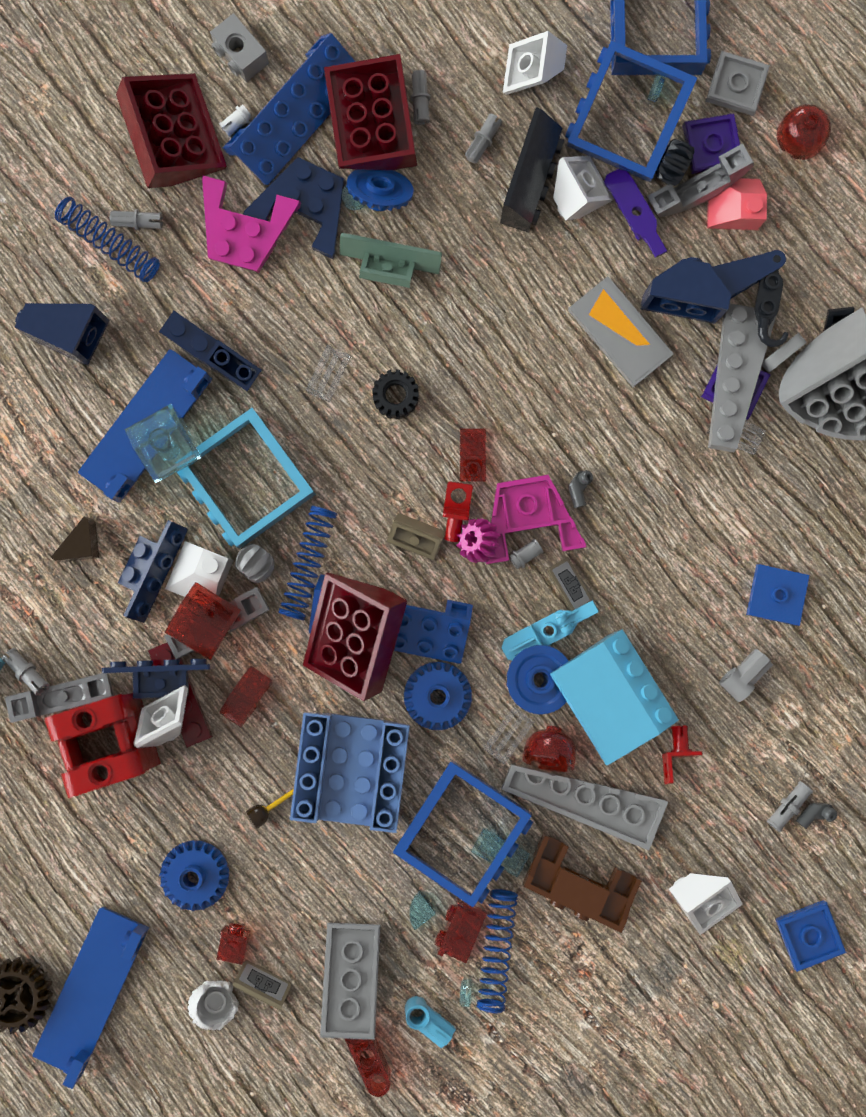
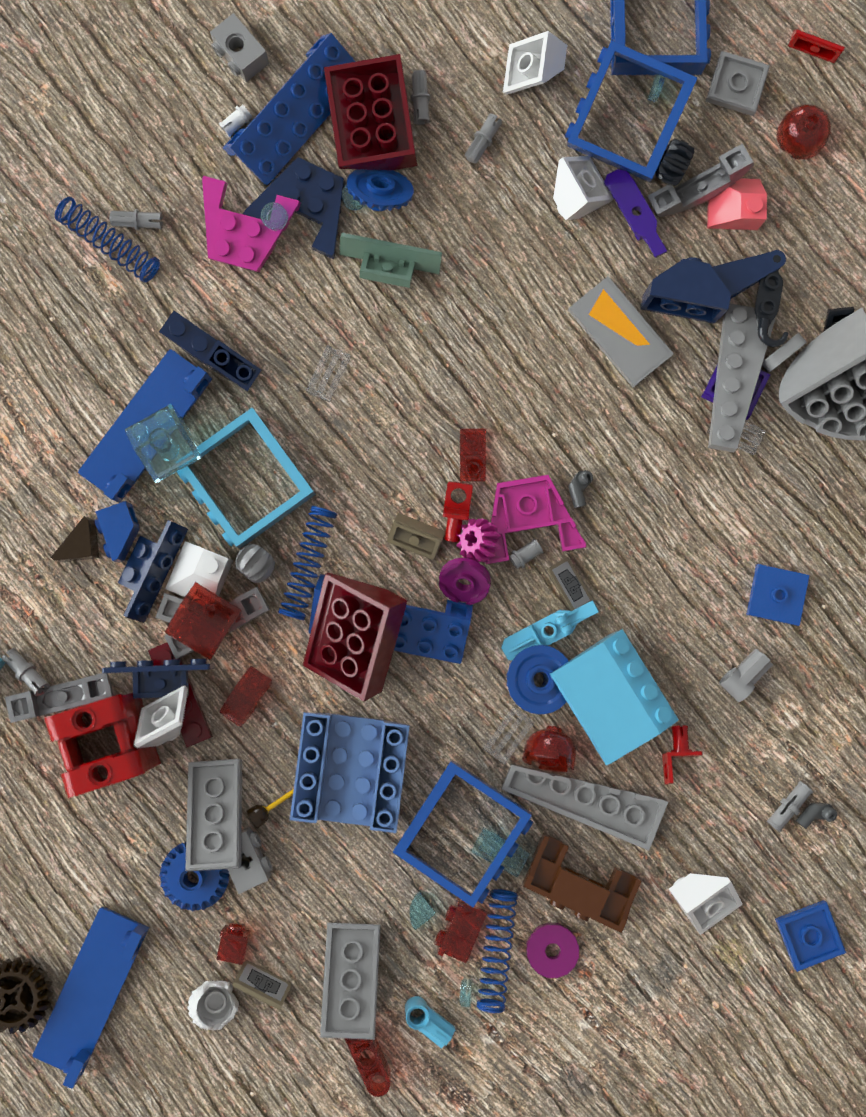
dark blue slope [14,303,110,366] -> none
dark red slope [116,73,227,189] -> none
black tyre [372,369,419,419] -> none
blue gear [404,662,472,730] -> none
black slope [500,107,565,233] -> none
dark purple plate [682,113,740,174] -> none
none -> blue slope [95,501,140,563]
none -> light grey tile [155,593,191,626]
none -> light grey tile [185,759,242,872]
none -> light grey brick [228,827,273,894]
none -> clear light blue tile [261,202,288,231]
none -> magenta tile [439,558,491,605]
none -> magenta tile [526,922,579,978]
none -> red slope [788,29,845,63]

